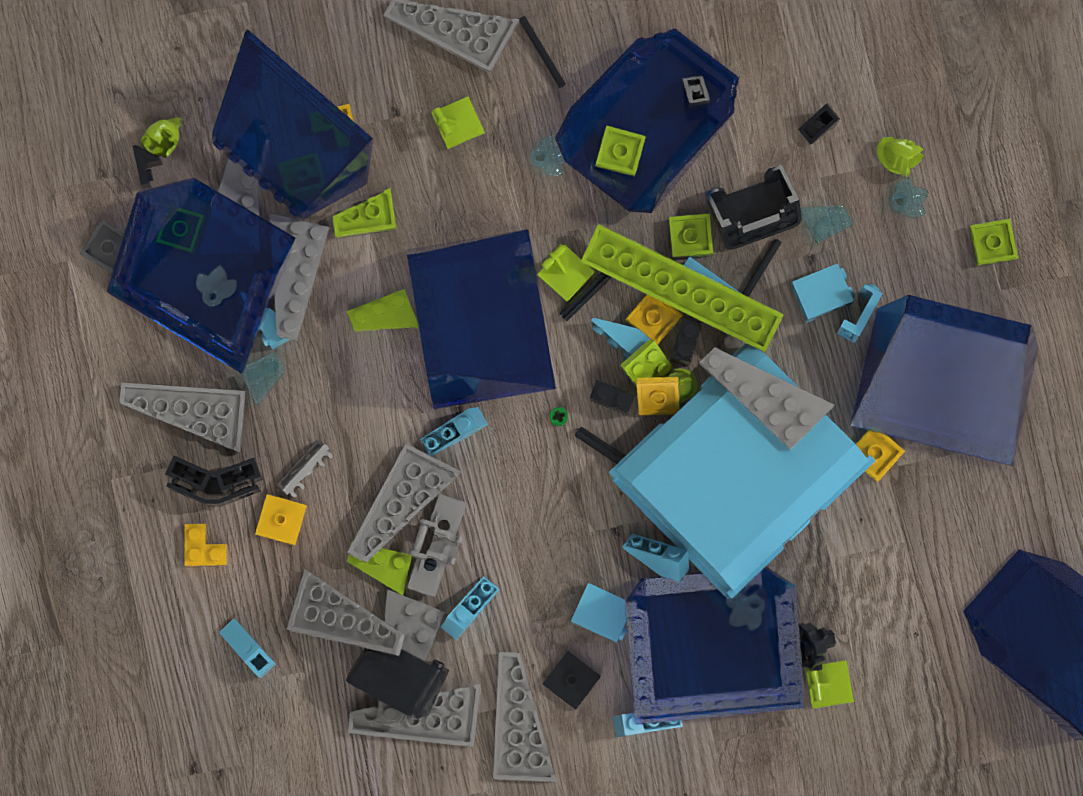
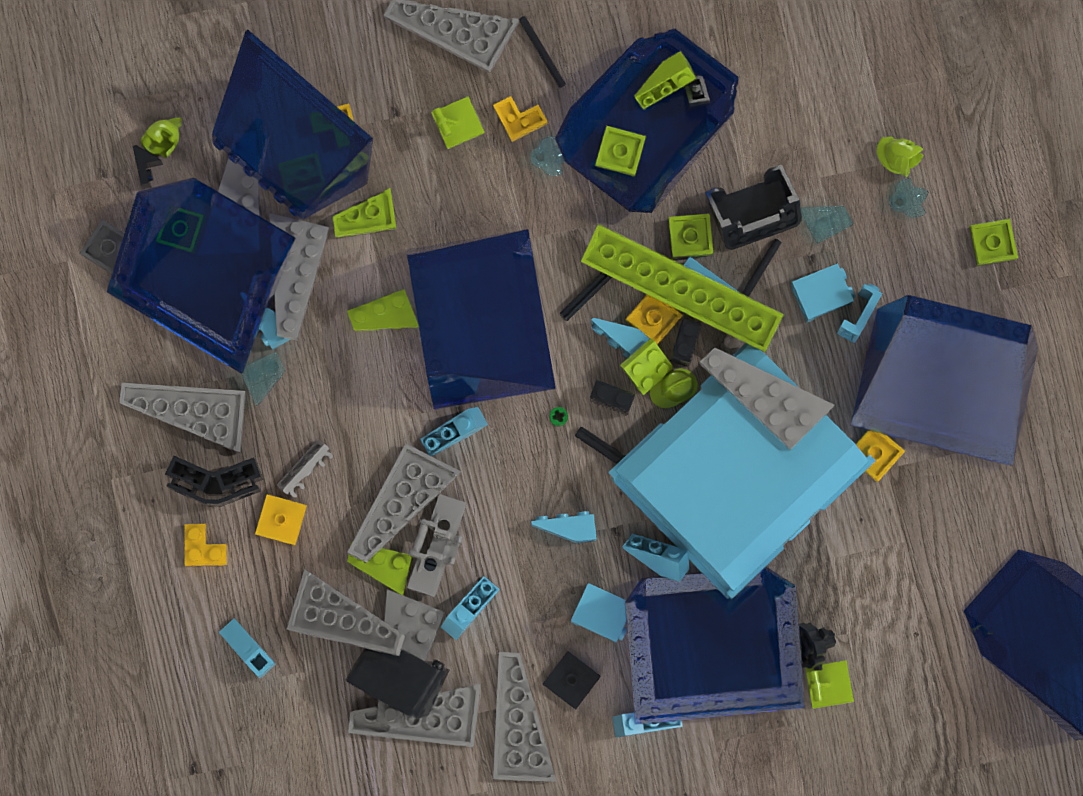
clear light blue plate [196,266,237,307] -> none
lime plate [537,243,595,302] -> none
yellow plate [636,377,680,415] -> none
clear light blue plate [726,593,765,631] -> none
black slope [798,103,840,145] -> none
none -> yellow plate [493,96,548,142]
none -> medium azure slope [531,511,597,543]
none -> lime slope [634,51,696,109]

